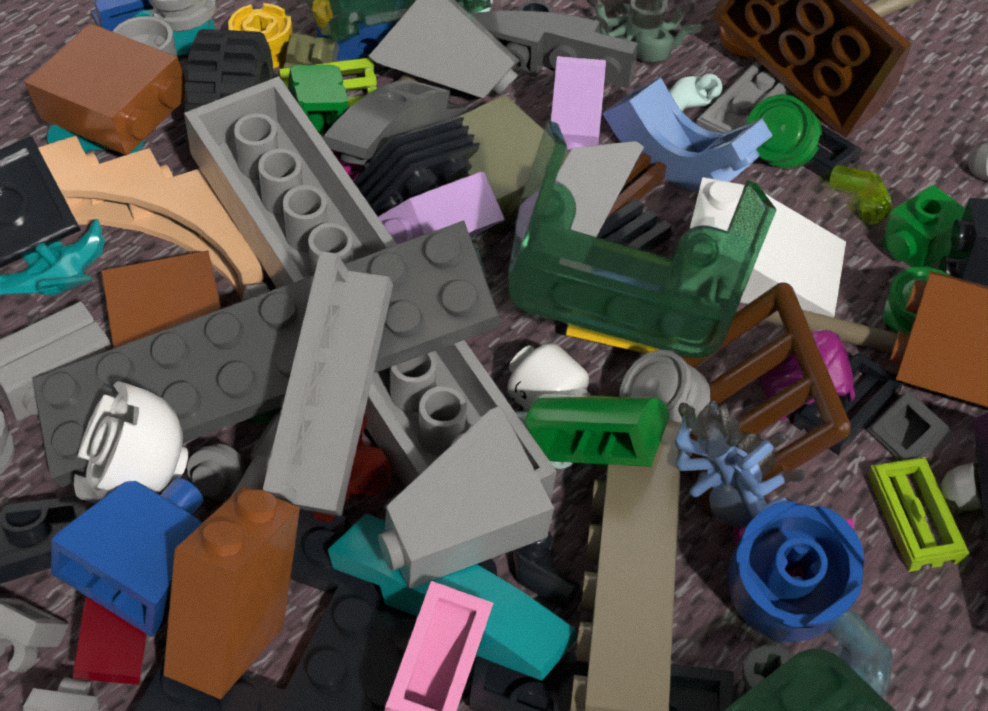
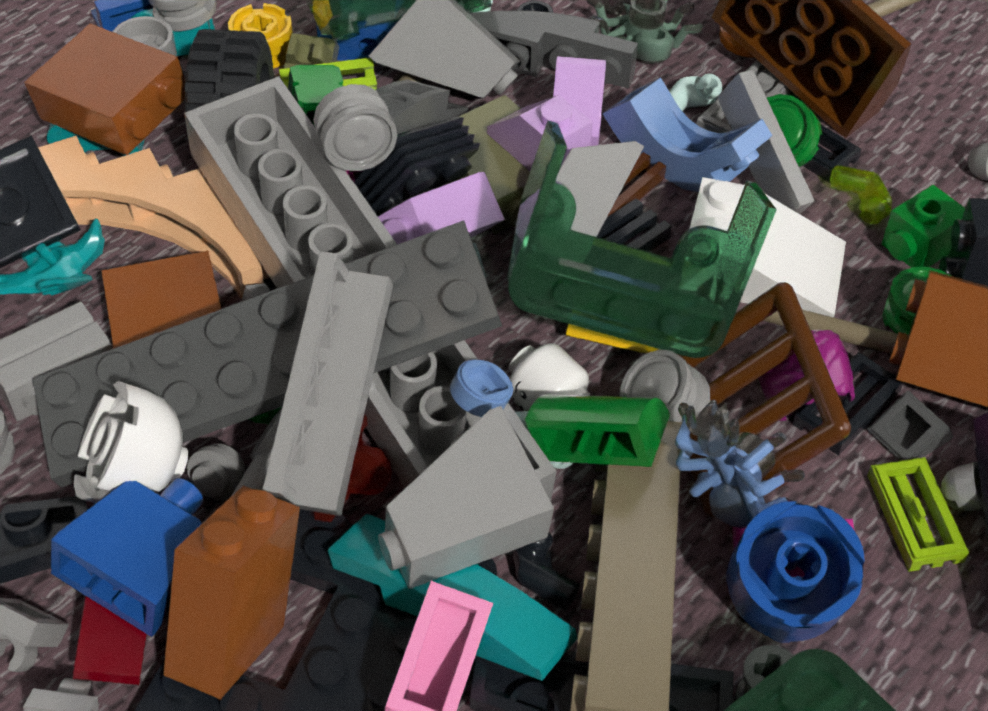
clear light blue arm [831,610,893,701] -> none
none -> light grey wheel [313,84,398,171]
none -> medium blue tile [450,359,513,417]
none -> lavender slope [487,95,592,180]
none -> light grey tile [717,70,814,214]

